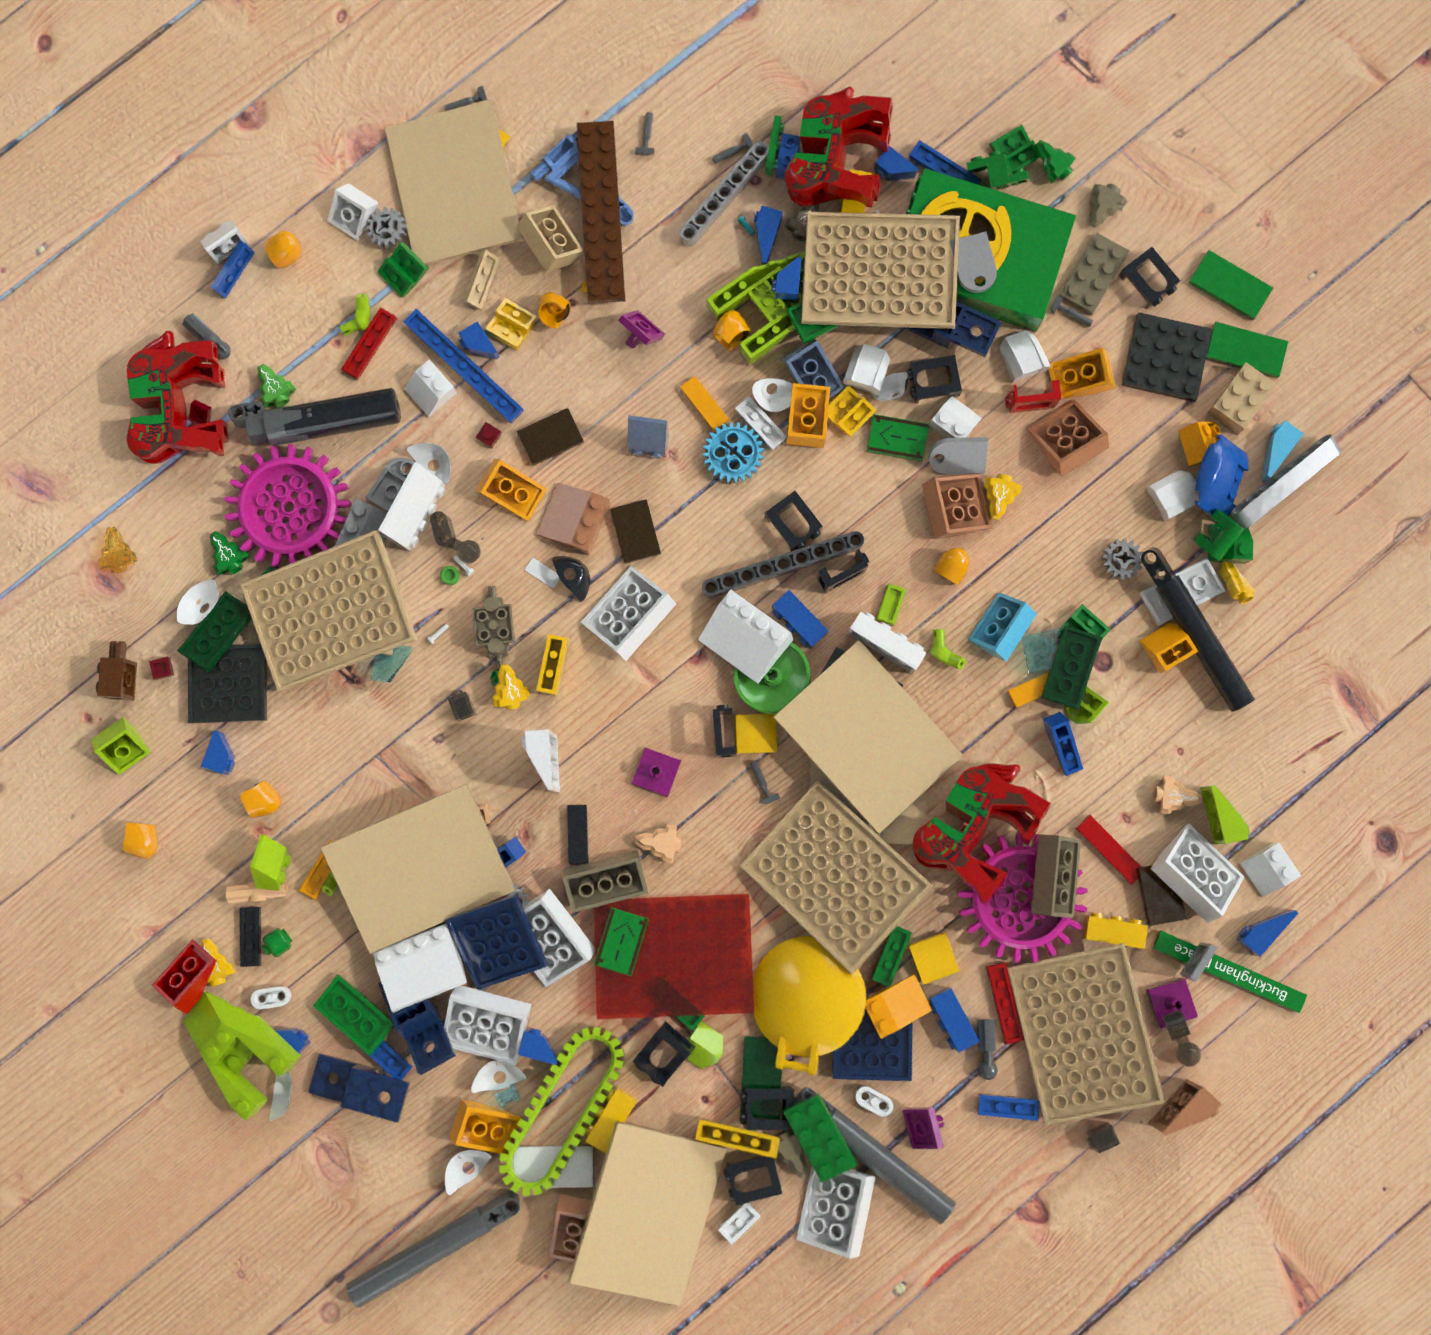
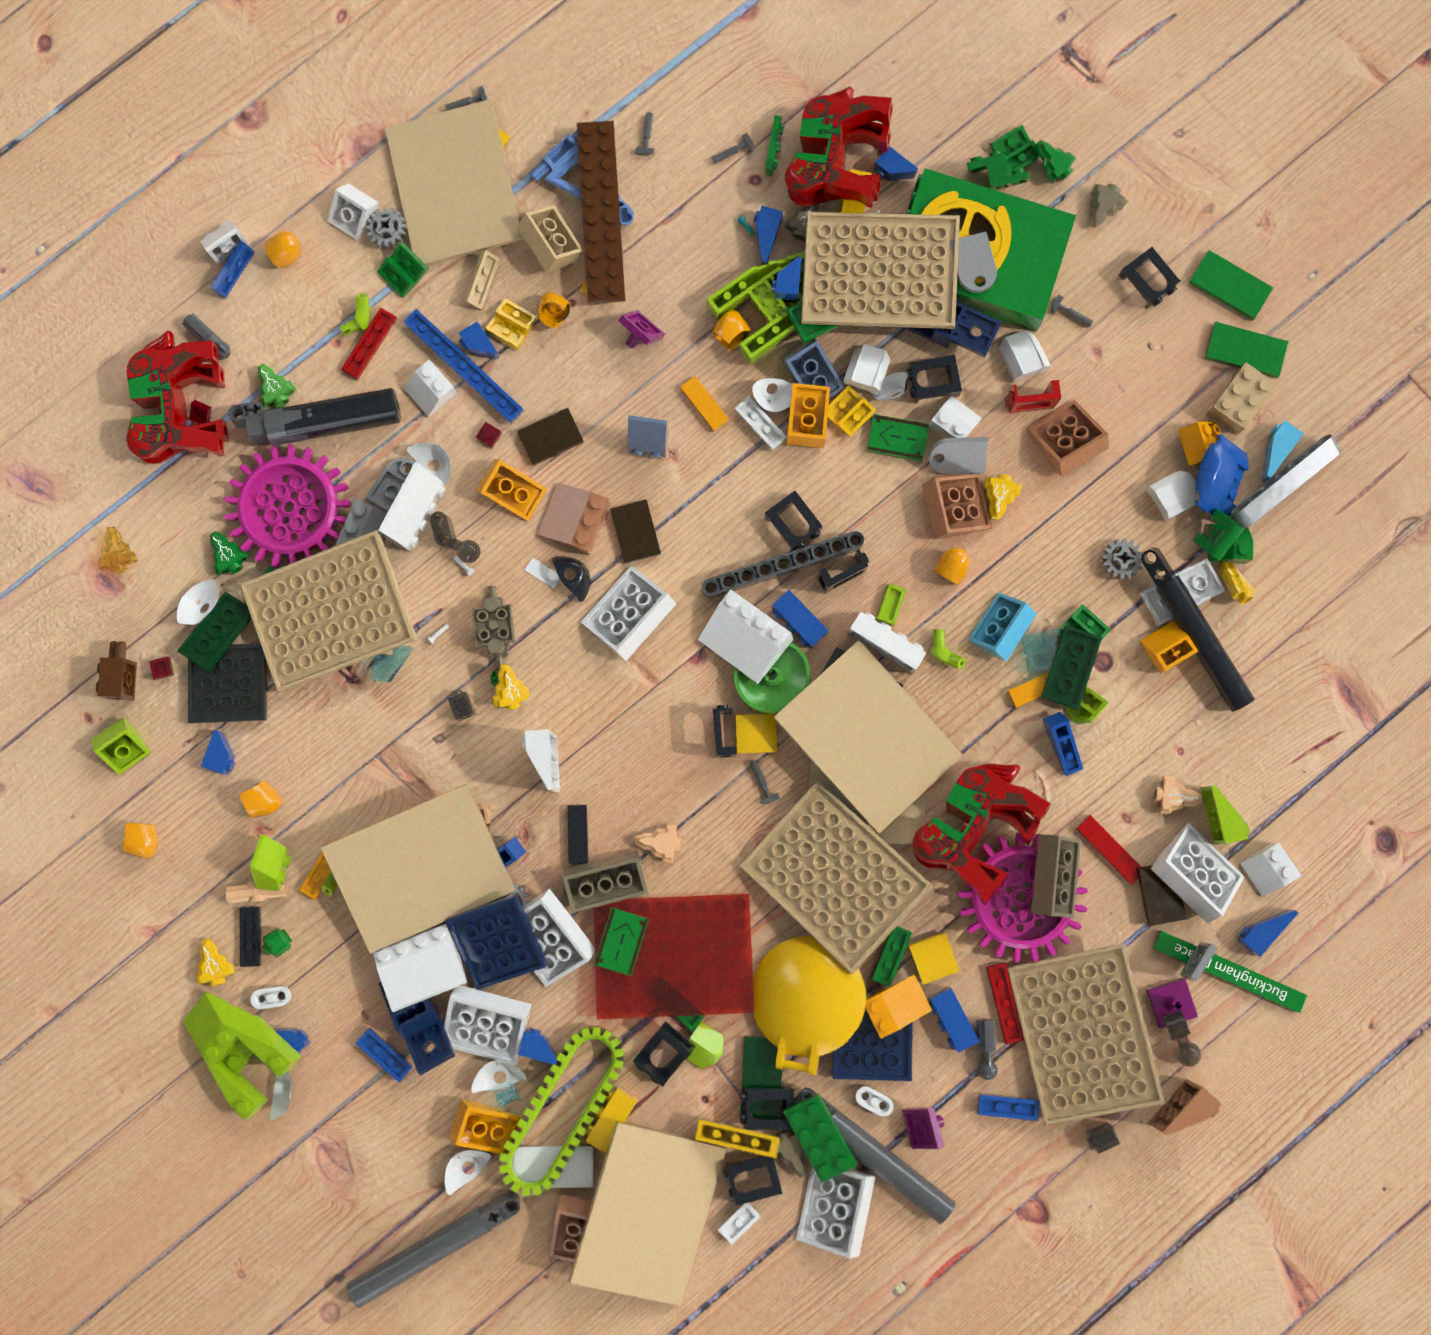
red slope [151,939,217,1014] -> none
dark blue bracket [308,1053,410,1123] -> none
green plate [313,975,394,1056] -> none
bright green tile [440,566,460,586] -> none
yellow brick [536,634,569,696] -> none
magenta tile [632,747,681,797] -> none
light grey beam [680,142,768,247] -> none
medium azure gear [703,422,764,484] -> none
blue brick [776,133,801,179] -> none
blue plate [908,140,982,185] -> none
light orange slope [1049,347,1115,399] -> none
dark tan plate [1061,233,1129,315] -> none
yellow brick [1082,912,1148,949] -> none
pearl dark grey plate [1122,312,1212,402] -> none

